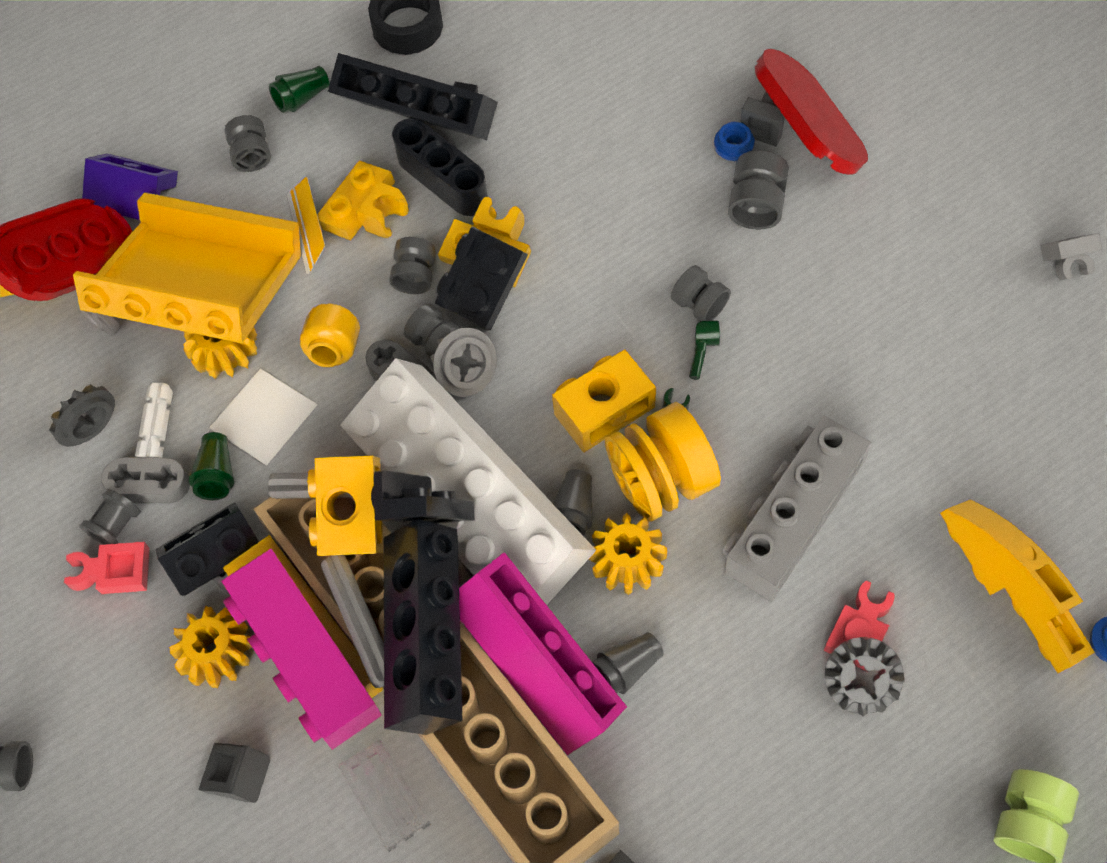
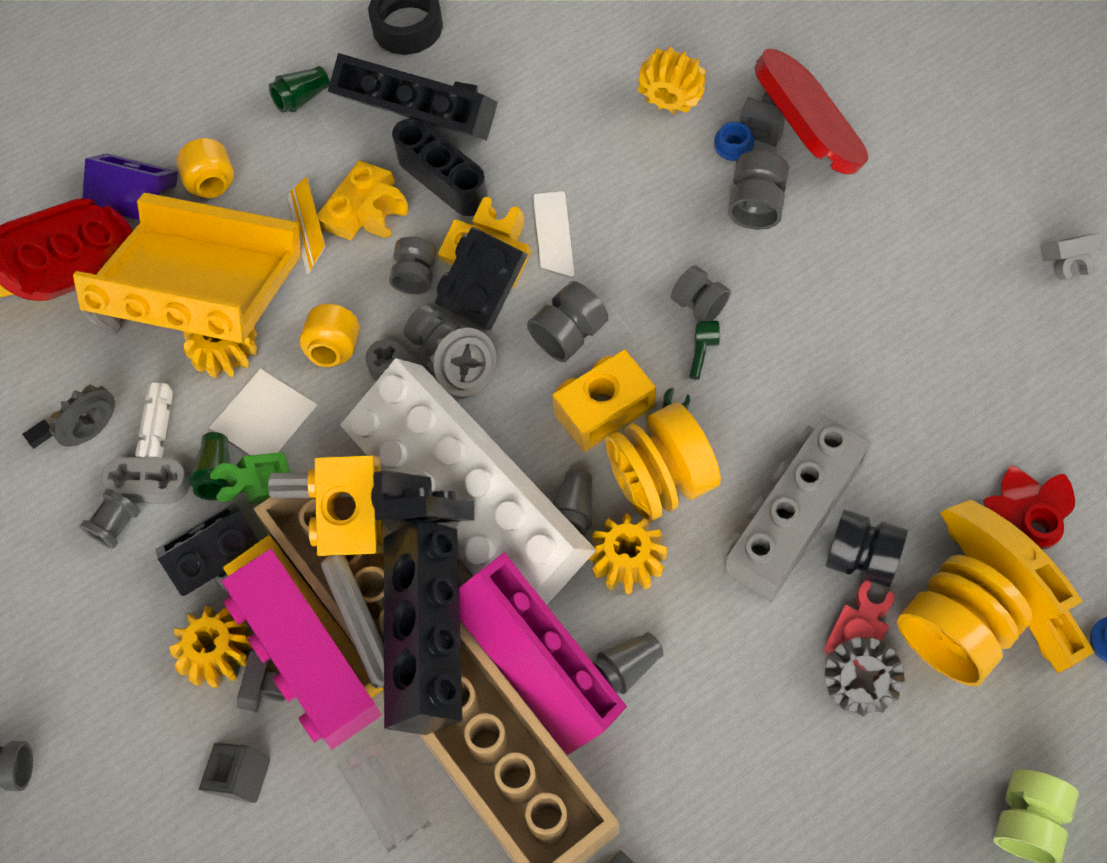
coral plate [64,542,150,594] -> none
dark grey wheel [224,115,271,172] -> none
none -> black piece [22,419,53,449]
none -> yellow head [176,138,234,198]
none -> bright green plate [210,452,290,504]
none -> dark grey tile [237,651,285,712]
none -> dark grey wheel [527,281,608,362]
none -> white sticker [533,191,575,277]
none -> yellow gear [638,46,706,114]
none -> black wheel [825,509,908,588]
none -> yellow wheel [897,554,1033,686]
none -> red plate [983,465,1075,549]

